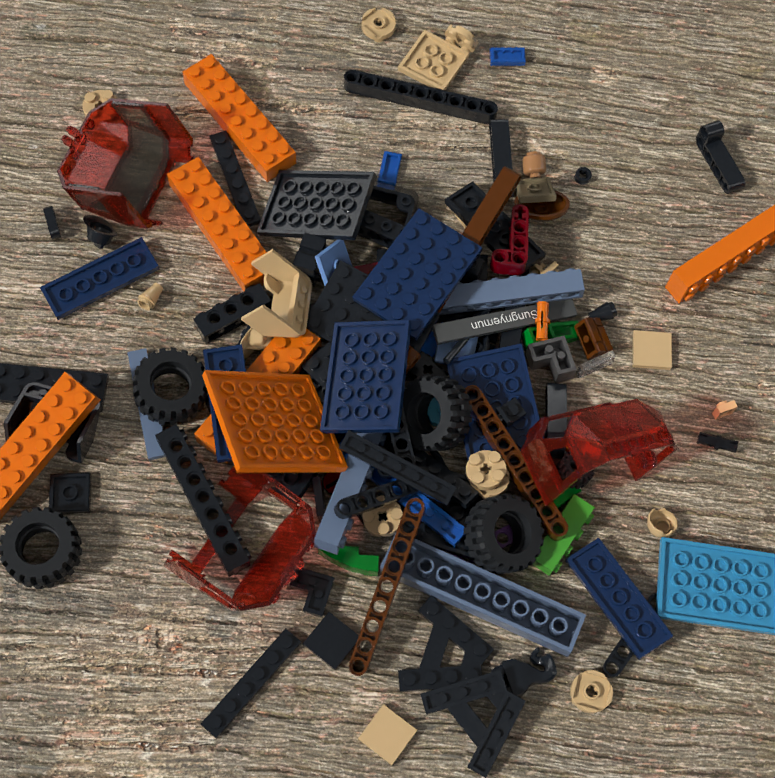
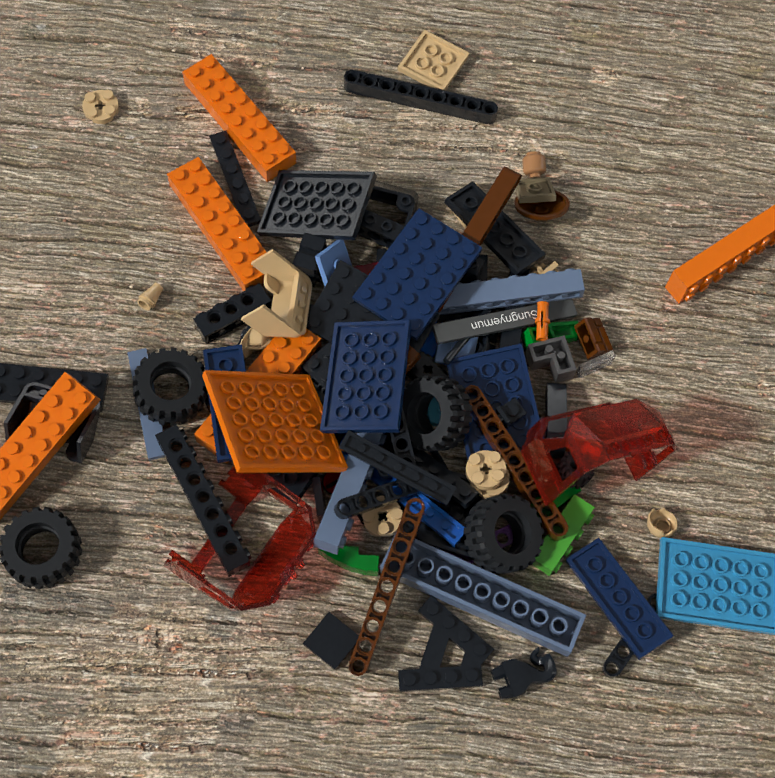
dark blue plate [40,237,160,320] -> none
black beam [43,206,61,240] -> none
black tile [49,473,92,514] -> none
clear red windscreen [57,98,194,229] -> none
black piece [83,215,118,249] -> none
black plate [201,628,301,739] -> none
black plate [290,566,335,618] -> none
tan tile [358,704,417,766] -> none
tan plate [361,8,396,42] -> none
blue tile [378,151,402,186] -> none
black plate [420,670,526,778] -> none
tan plate [445,25,478,53] -> none
blue plate [489,47,526,66] -> none
black beam [489,119,514,197] -> none
dark red beam [490,204,529,275] -> none
tan plate [570,670,613,714] -> none
black bush [574,167,592,185] -> none
black cone [588,302,617,321] -> none
tan tile [633,330,672,370] -> none
black beam [696,120,745,194] -> none
black pin [697,432,739,453] -> none
light nougat plate [712,400,738,420] -> none

